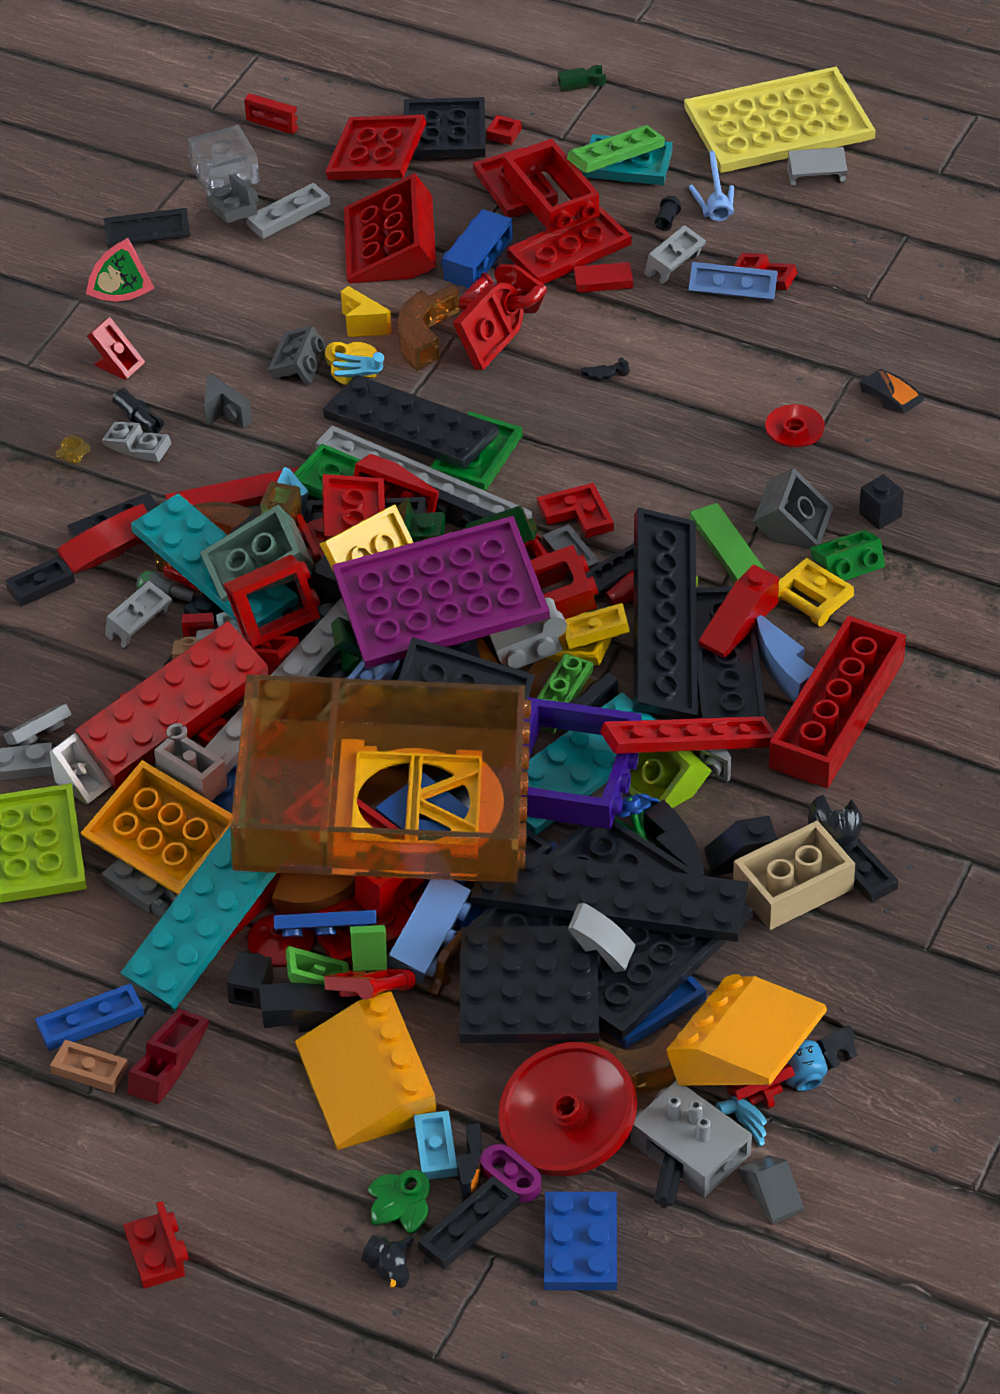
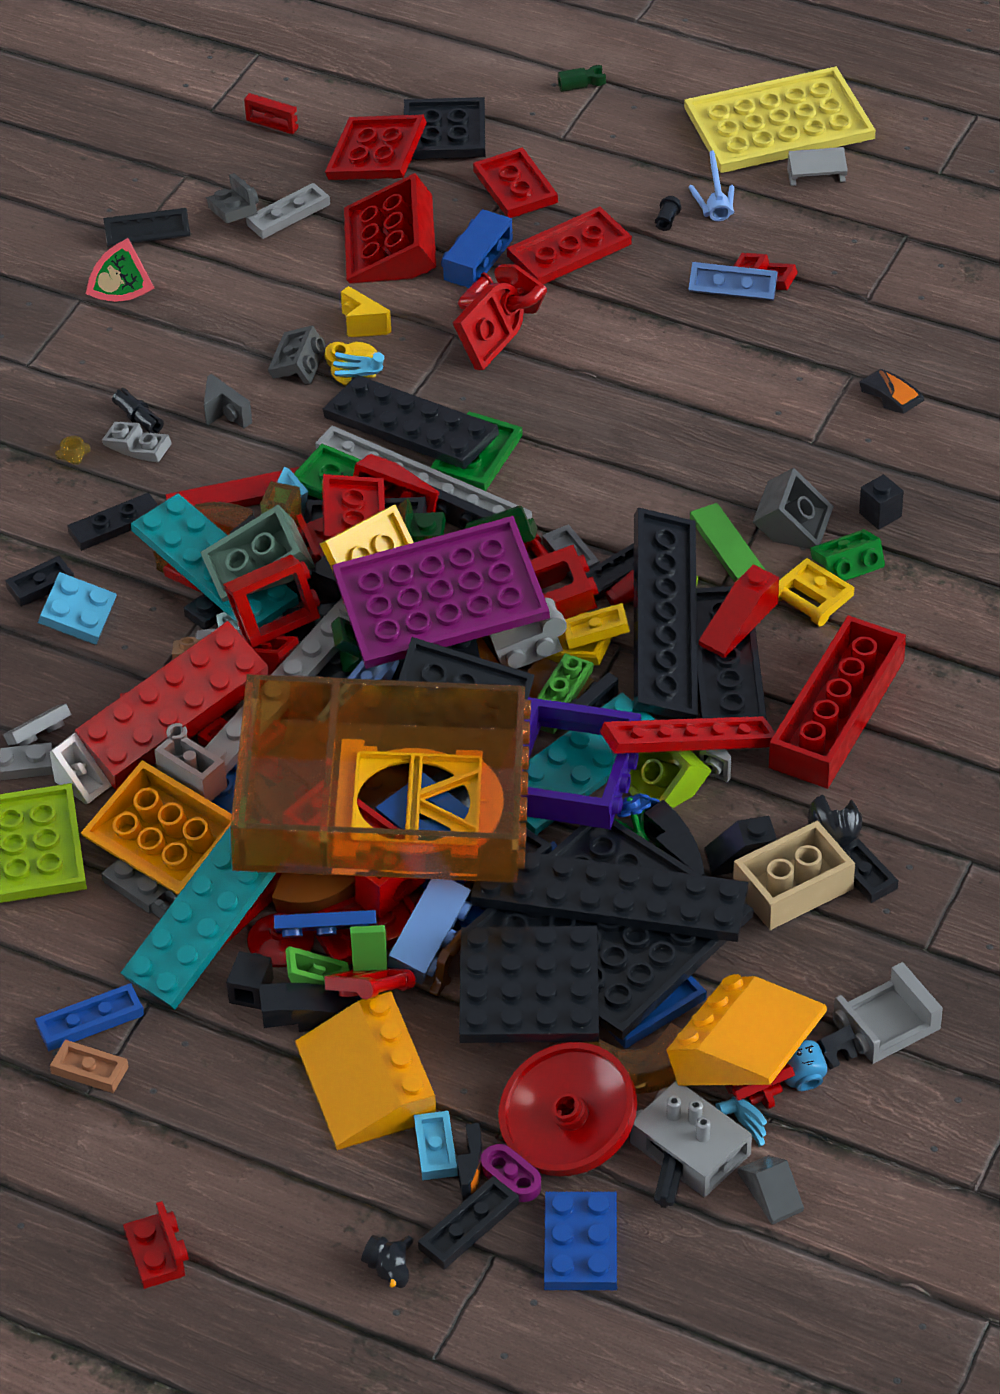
red slope [56,503,148,574] -> none
red slope [87,317,145,380] -> none
light grey hinge [105,581,172,648] -> none
dark red slope [127,1008,209,1105] -> none
dark grey piece [136,570,195,603] -> none
red plate [182,613,215,638] -> none
clear brick [187,125,260,196] -> none
green plate [368,1170,430,1235] -> none
clear orange arch [398,284,460,371] -> none
red plate [486,115,522,145] -> none
red piece [503,138,600,233] -> none
red plate [537,482,614,538] -> none
bright green tile [567,125,665,173] -> none
light grey slope [568,903,636,972] -> none
red tile [574,262,633,293] -> none
black piece [581,357,630,381] -> none
teal plate [582,134,673,185] -> none
light grey hinge [644,225,706,284] -> none
medium blue slope [756,615,814,702] -> none
red dish [765,404,825,447] -> none
none -> medium azure plate [38,572,117,645]
none -> light grey panel [832,962,943,1064]

